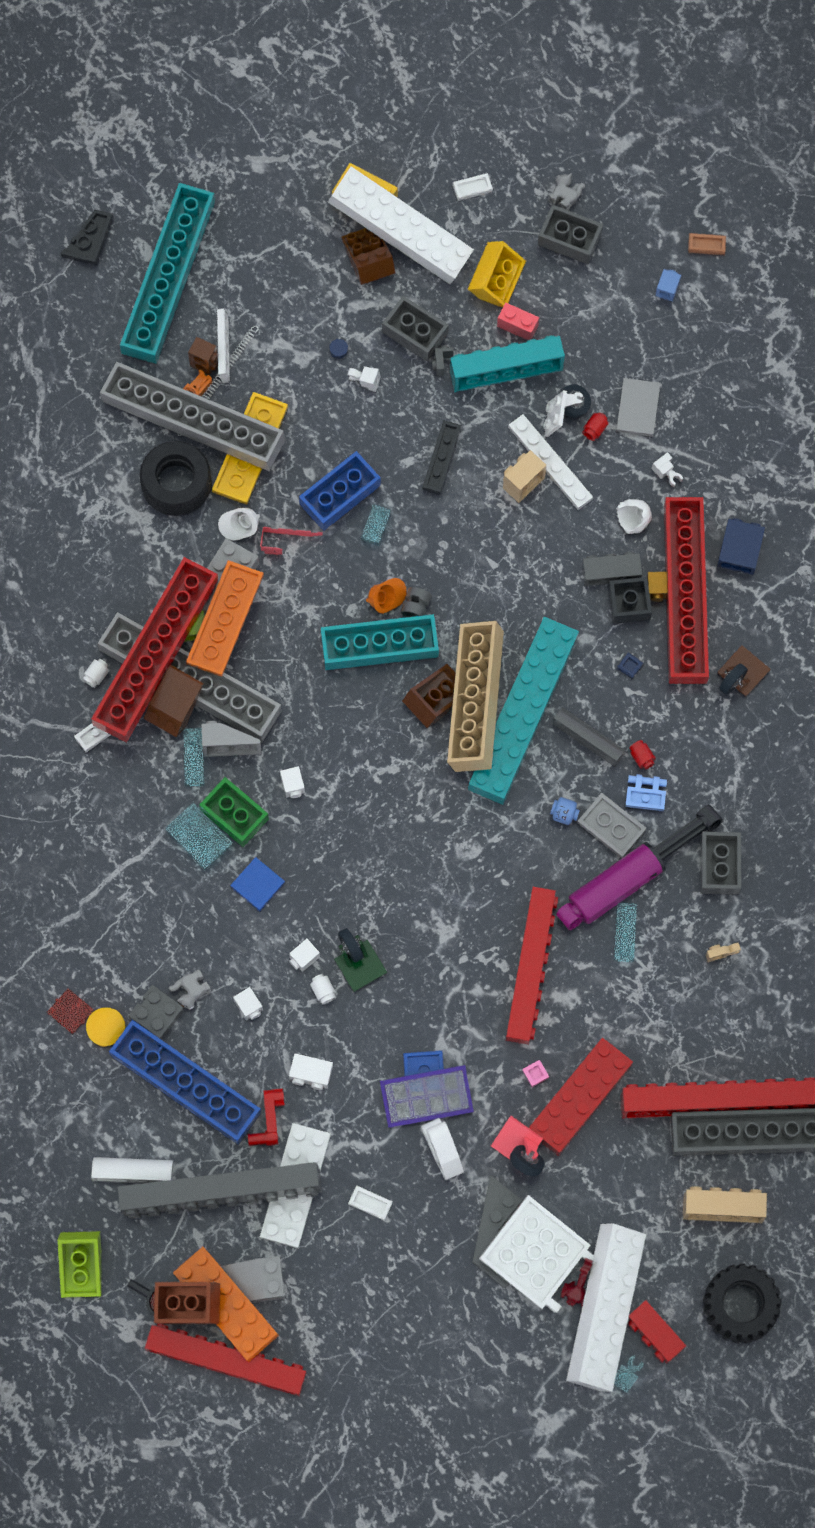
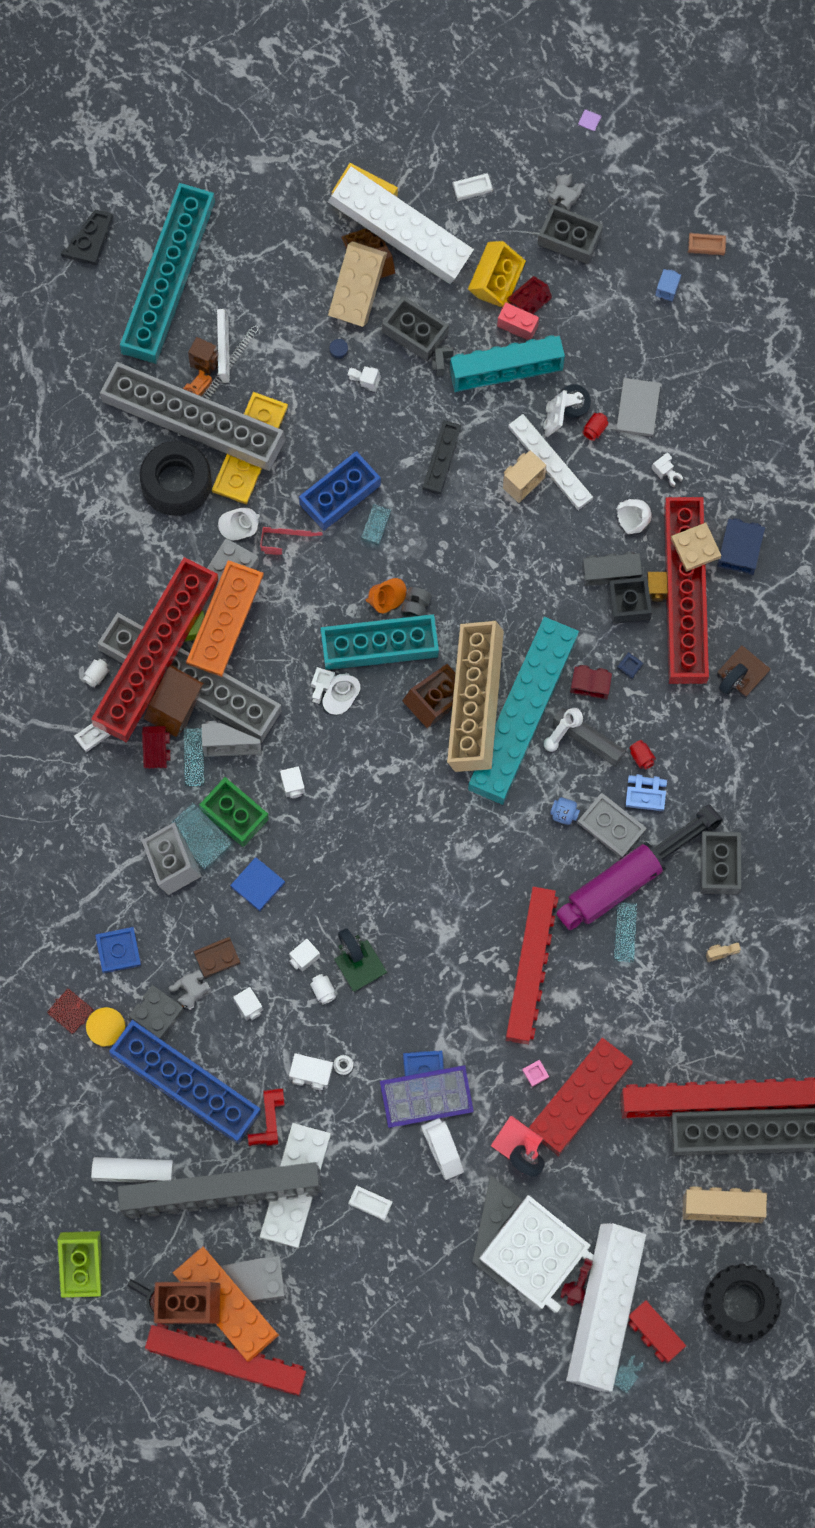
none -> blue tile [95,927,141,973]
none -> dark red brick [142,726,171,769]
none -> light grey slope [142,822,201,895]
none -> reddish brown plate [193,937,241,979]
none -> white plate [311,667,335,704]
none -> white piece [323,673,360,715]
none -> tan brick [328,242,387,327]
none -> white plate [334,1055,353,1075]
none -> dark red bracket [507,276,552,314]
none -> white piece [544,708,583,752]
none -> dark red brick [570,665,612,699]
none -> lavender sticker [578,110,601,131]
none -> tan plate [671,523,721,572]

